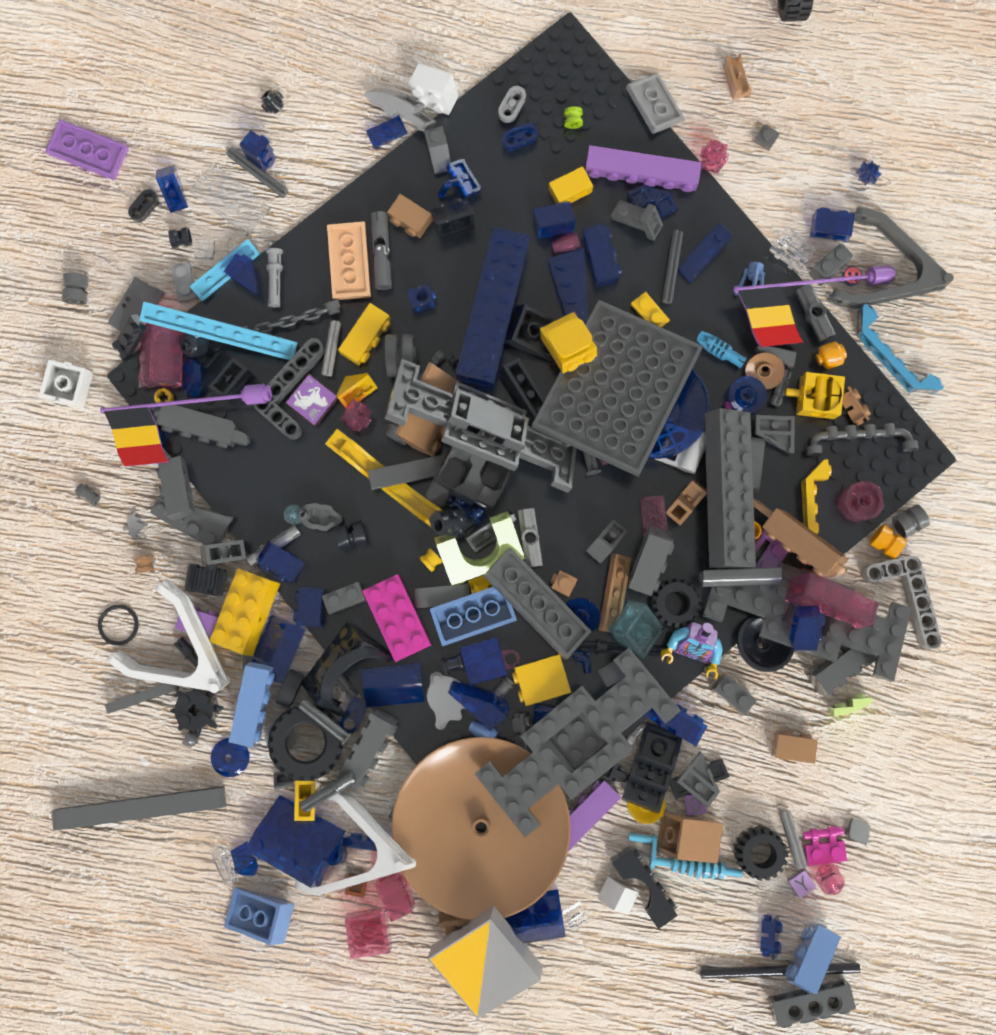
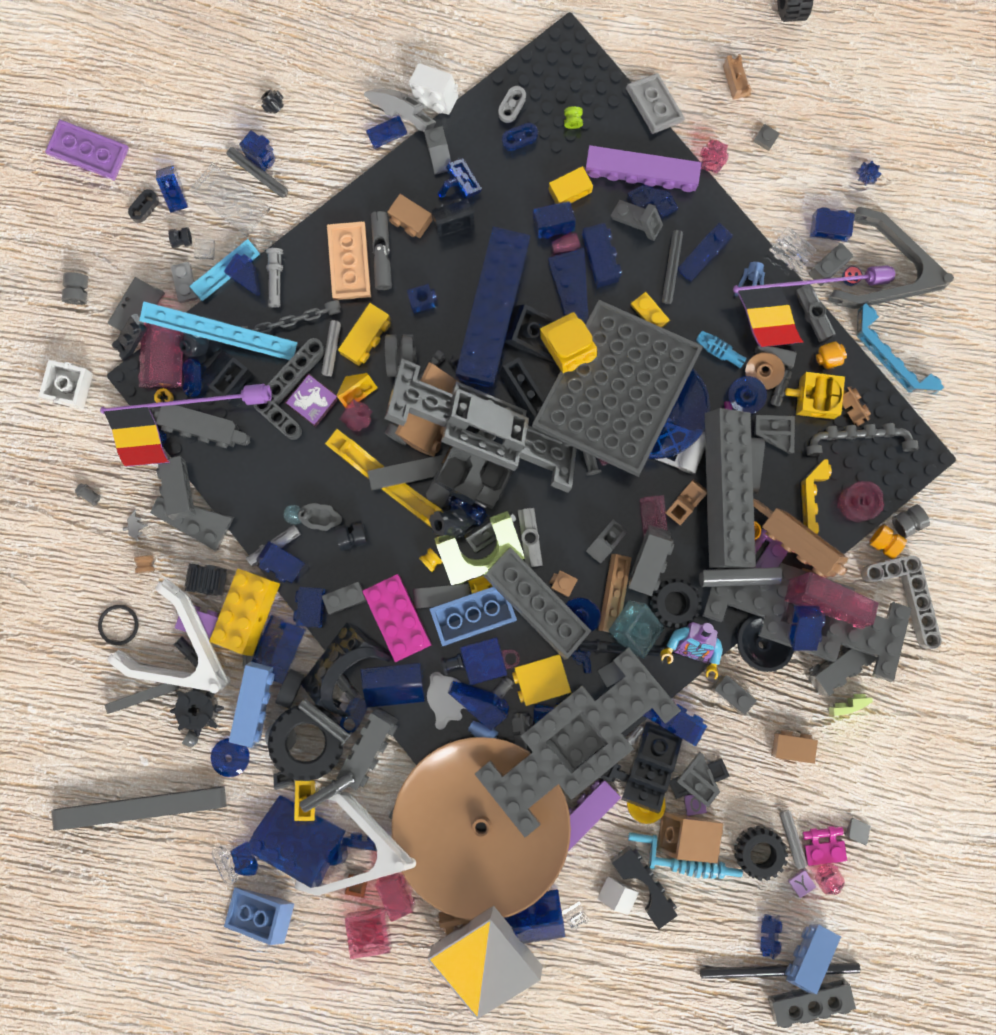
dark grey brick [200,540,246,565] -> none

